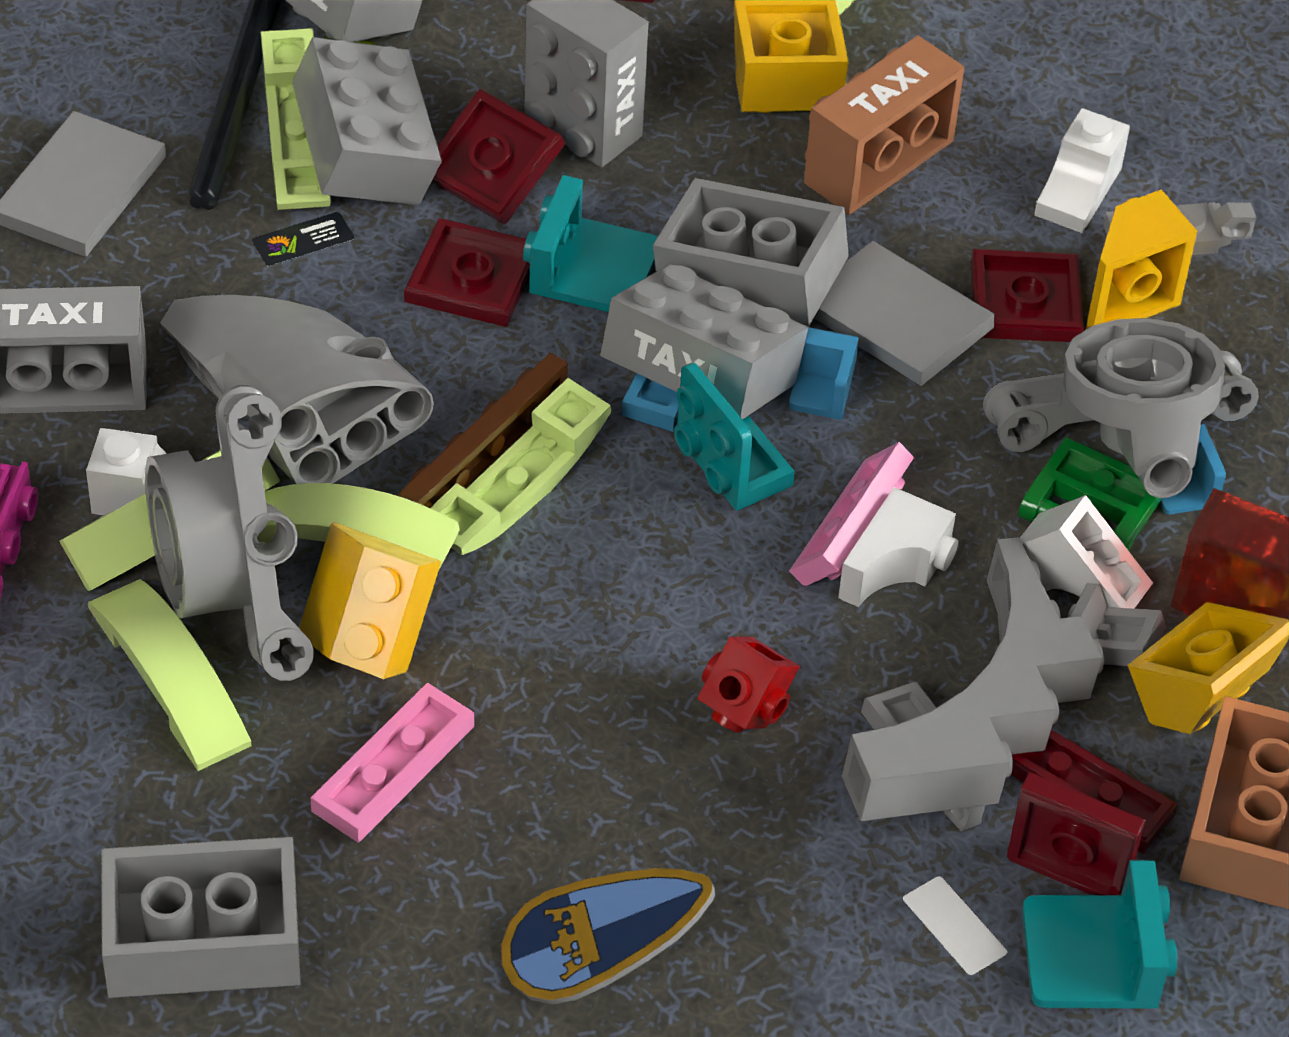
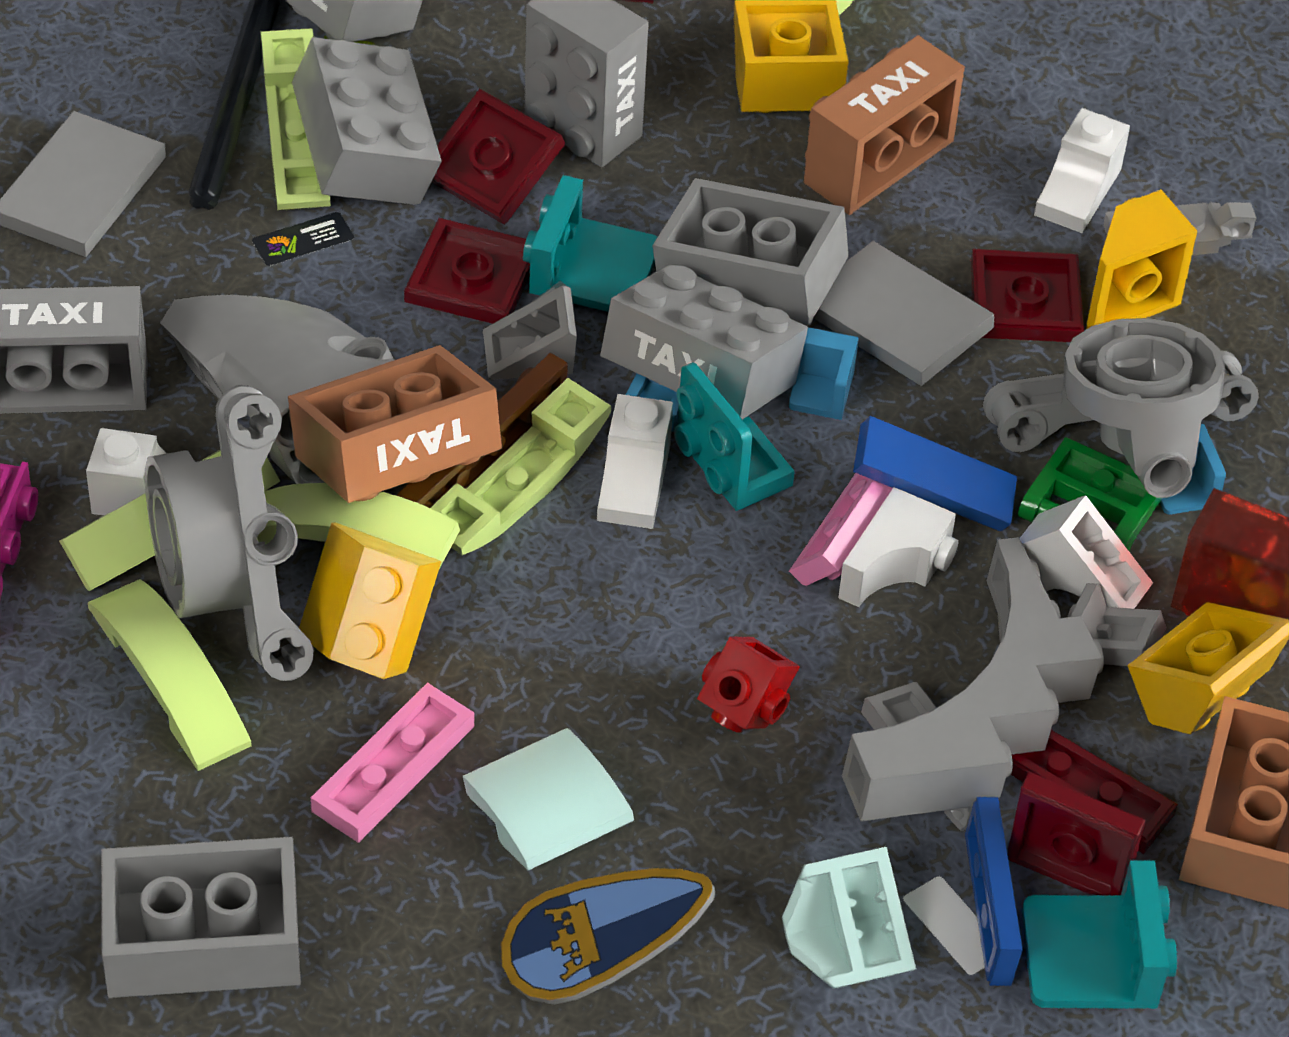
none -> nougat brick [288,345,502,503]
none -> light aqua slope [463,728,634,870]
none -> light grey slope [483,280,577,380]
none -> white arch [597,394,673,529]
none -> light aqua slope [782,847,916,989]
none -> blue tile [853,416,1017,531]
none -> blue tile [965,797,1023,986]

